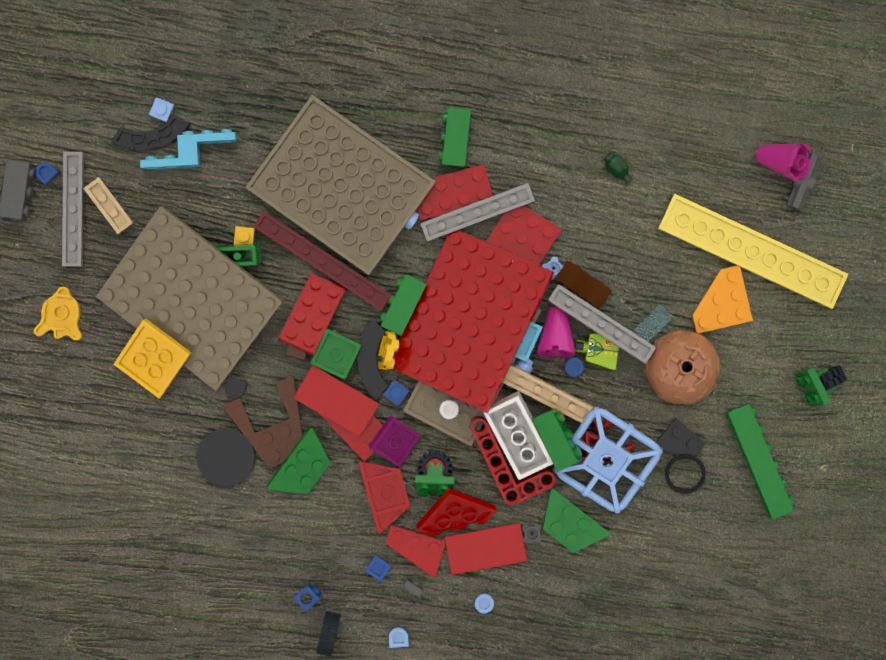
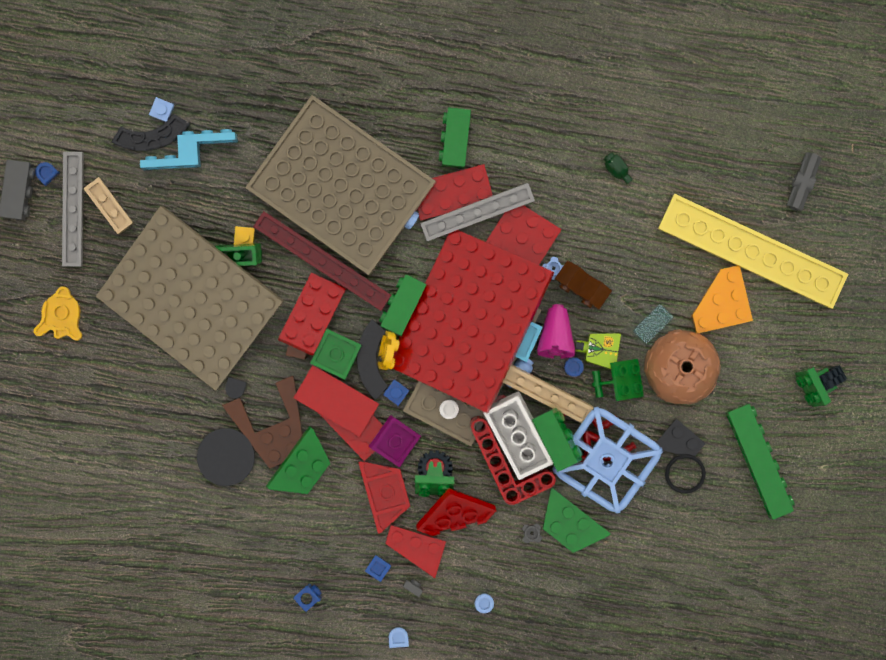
yellow plate [113,318,192,399] -> none
black wheel [316,611,341,657] -> none
red tile [444,522,527,575] -> none
light grey plate [548,284,656,364] -> none
dark pink cone [755,143,811,182] -> none
none -> green plate [592,359,644,401]

